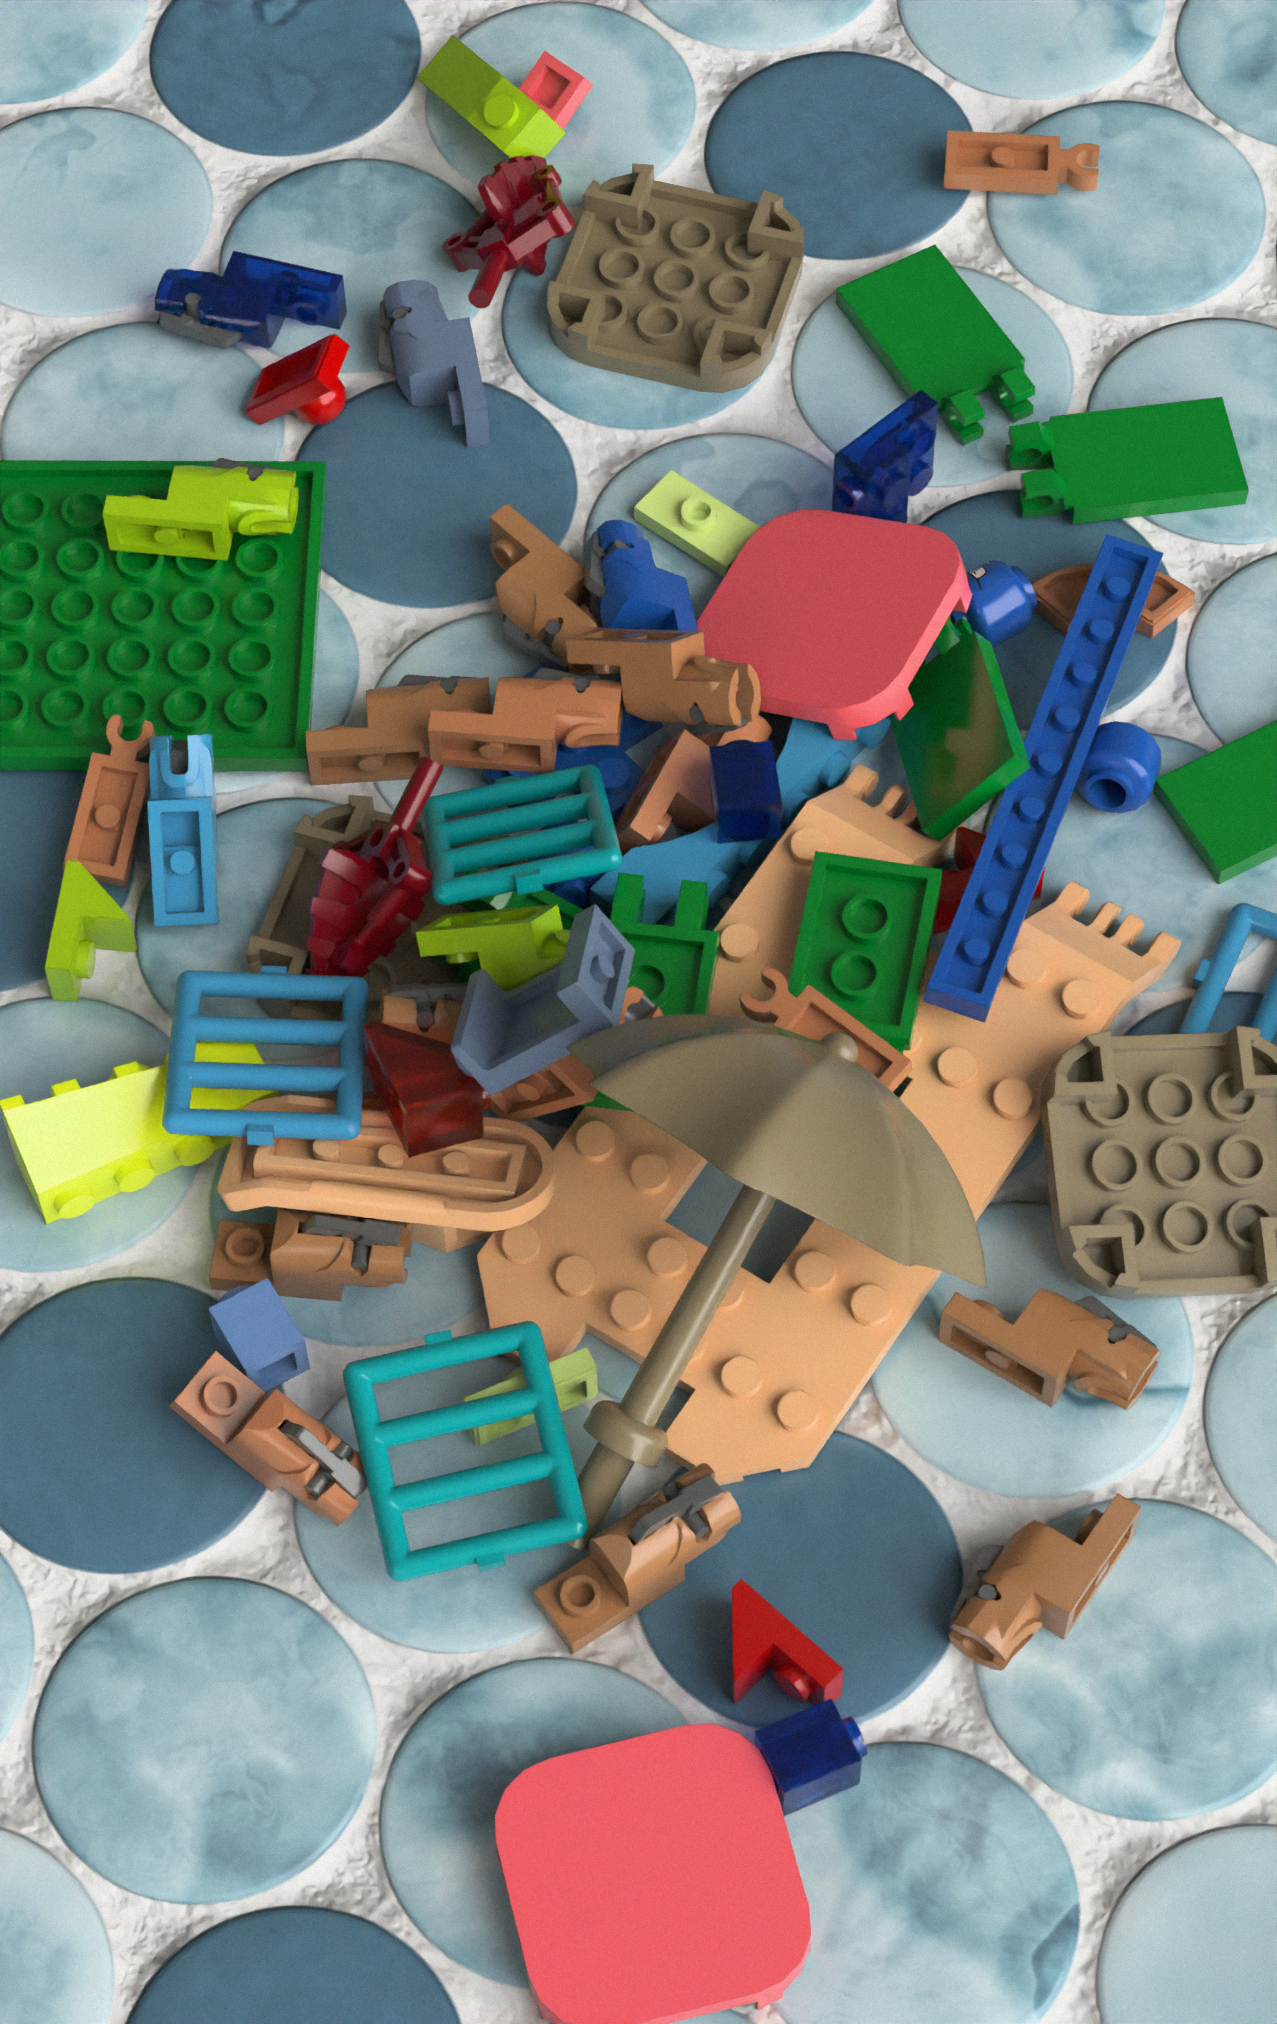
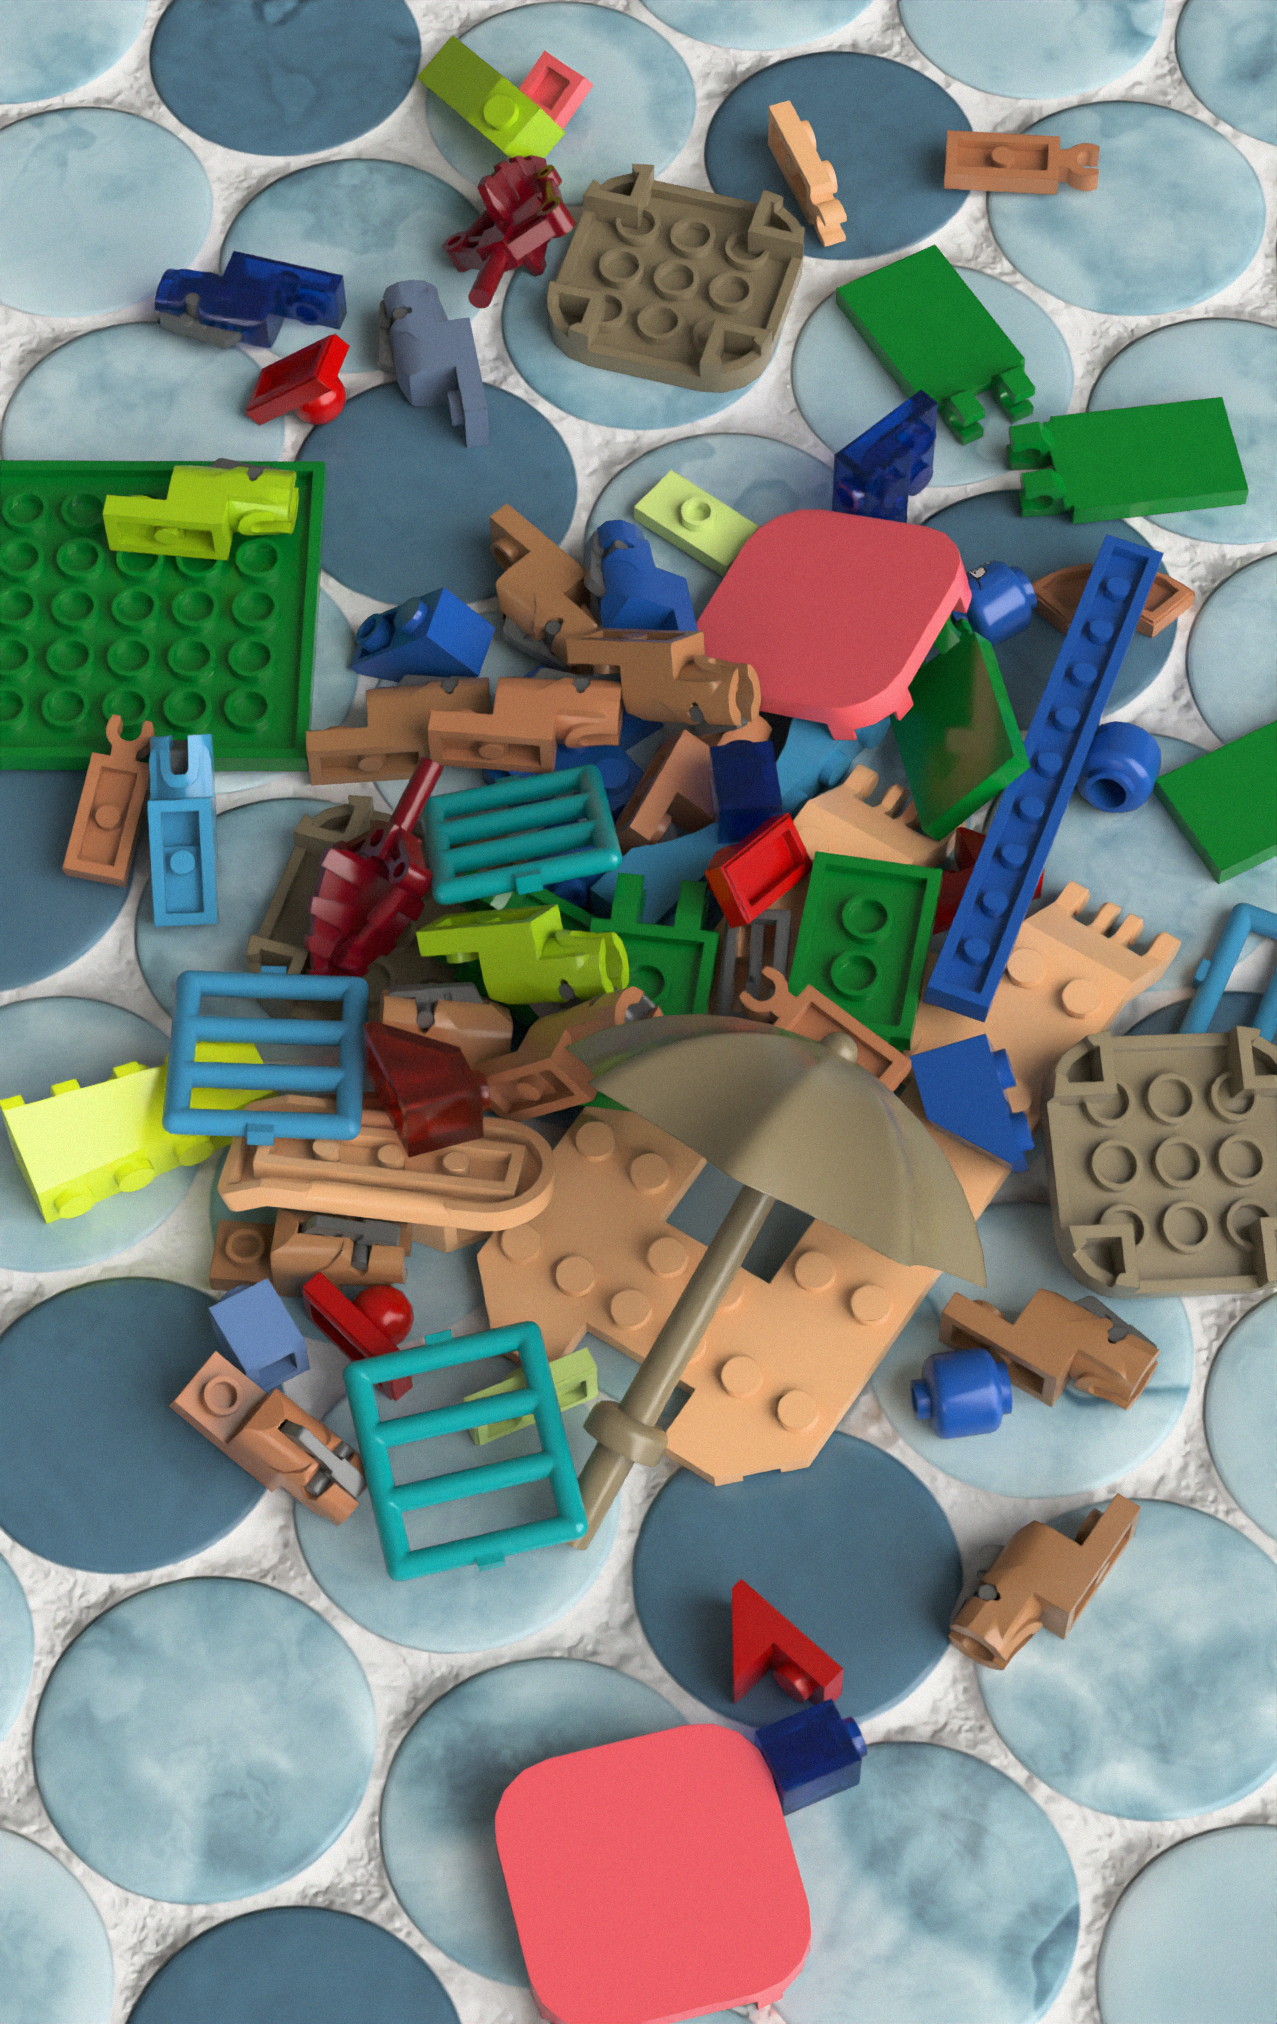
lime slope [45,860,137,1002] -> none
sand blue panel [451,904,635,1096] -> none
medium nougat plate [533,1463,741,1654] -> none
none -> red tile [302,1272,414,1402]
none -> blue slope [349,587,495,683]
none -> red tile [704,812,813,928]
none -> dark grey tile [717,909,792,1025]
none -> light nougat plate [768,100,847,247]
none -> blue slope [909,1033,1035,1174]
none -> blue head [910,1348,1012,1440]

